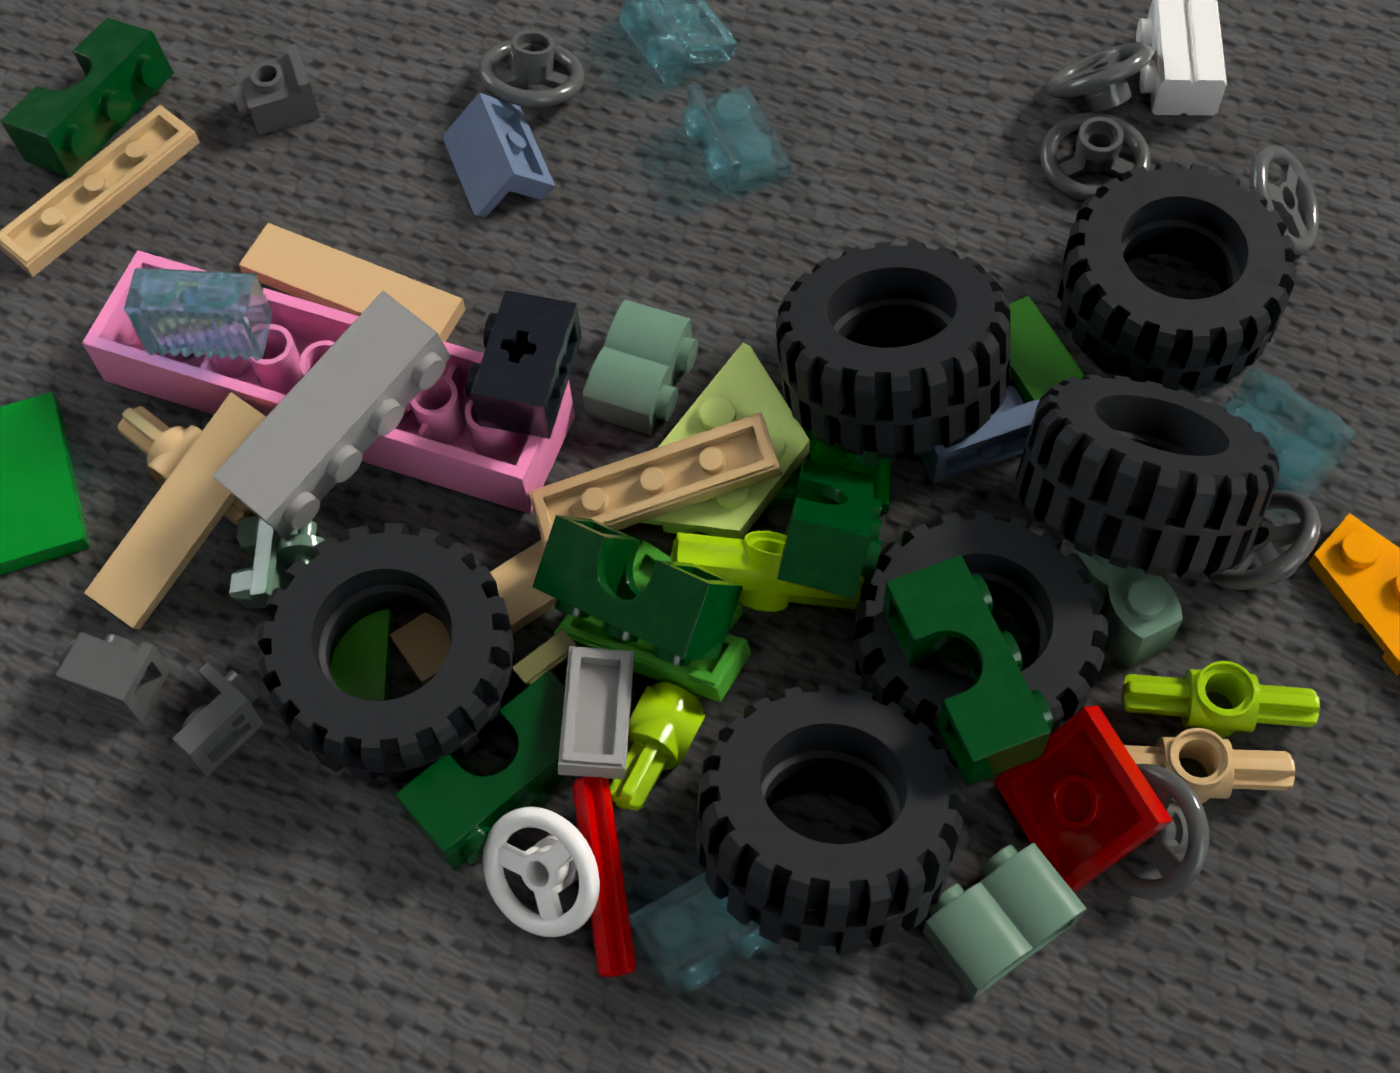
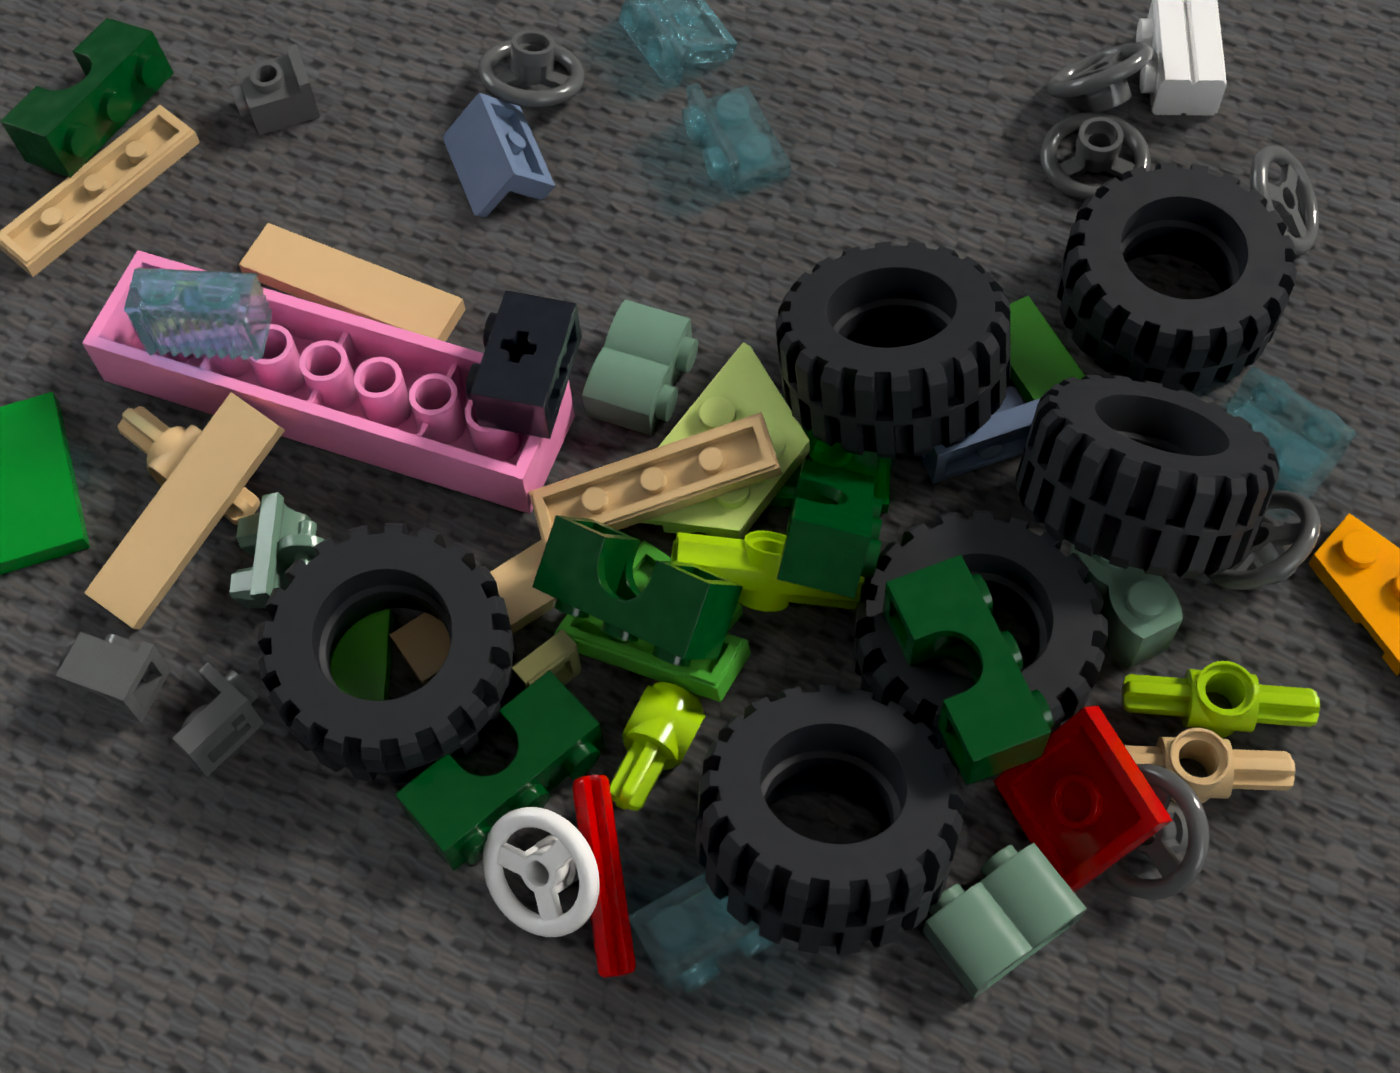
light grey brick [212,291,451,540] -> none
light grey tile [558,646,634,780] -> none

